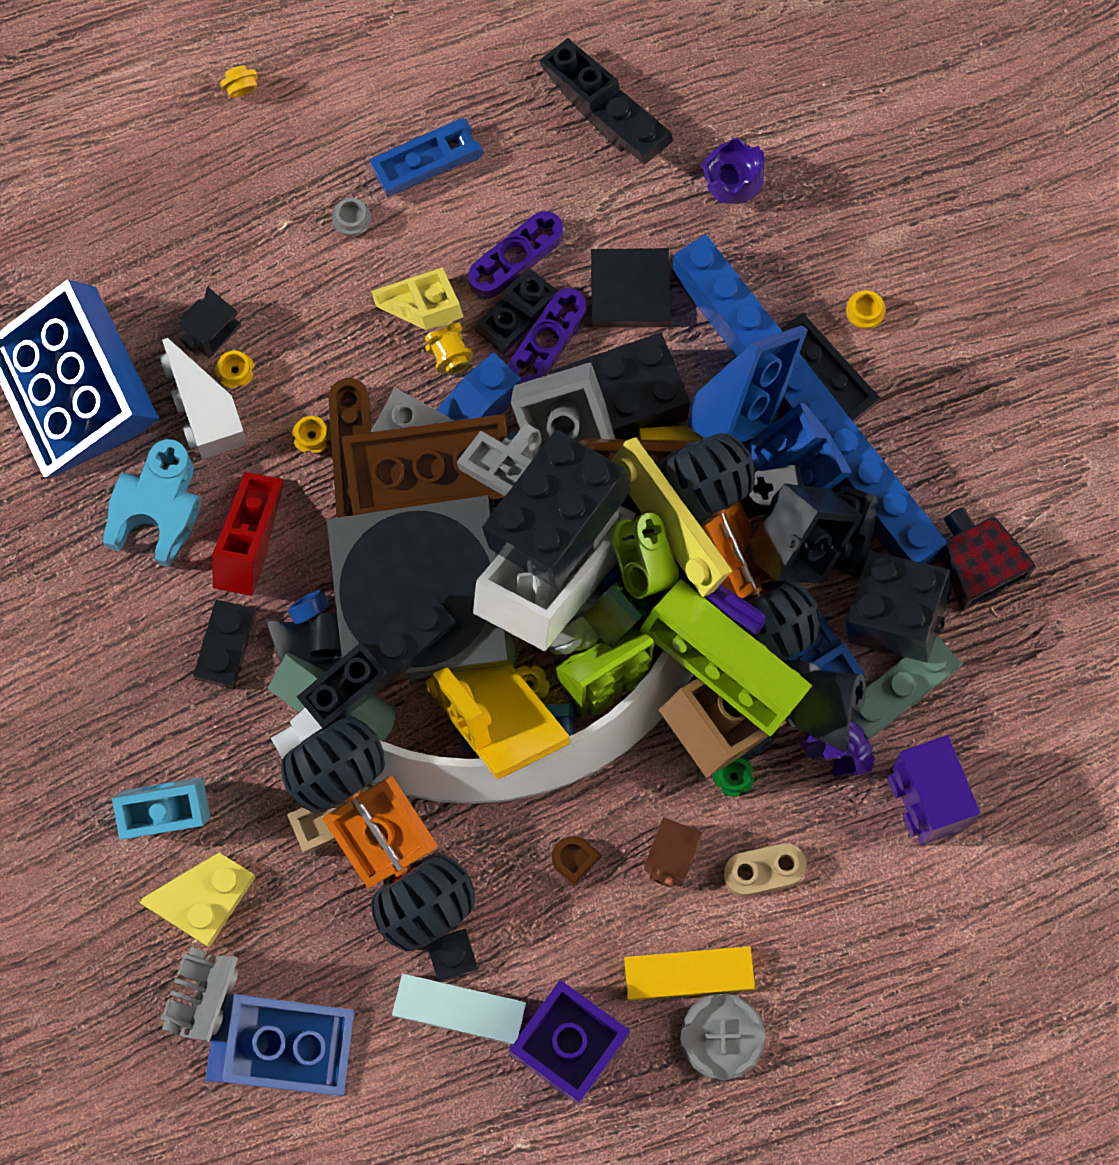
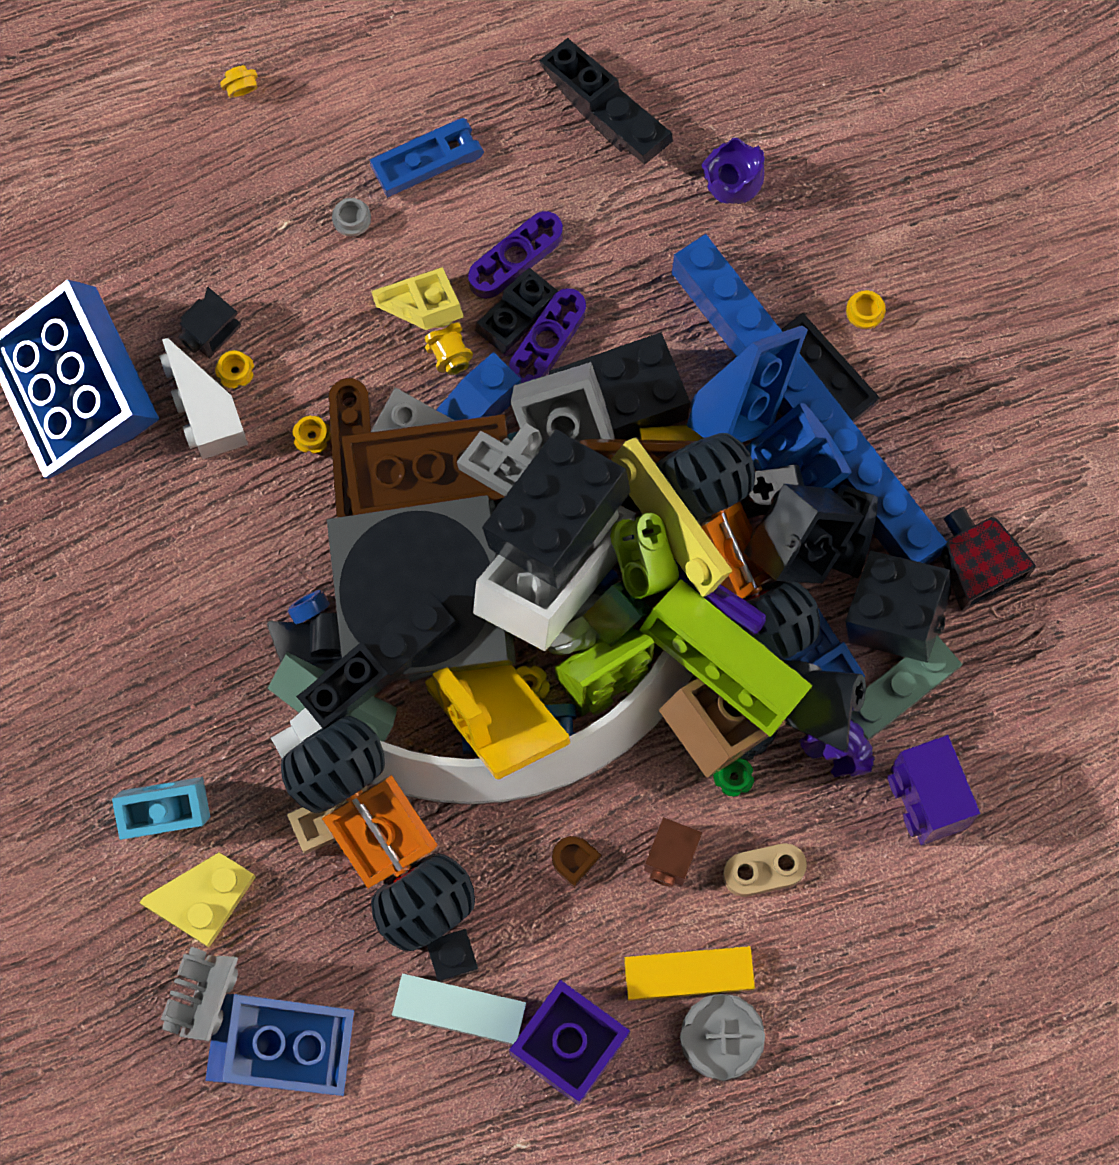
medium azure piece [103,439,201,568] -> none
black plate [193,599,257,689] -> none
red slope [212,472,284,596] -> none
black tile [591,248,671,327] -> none

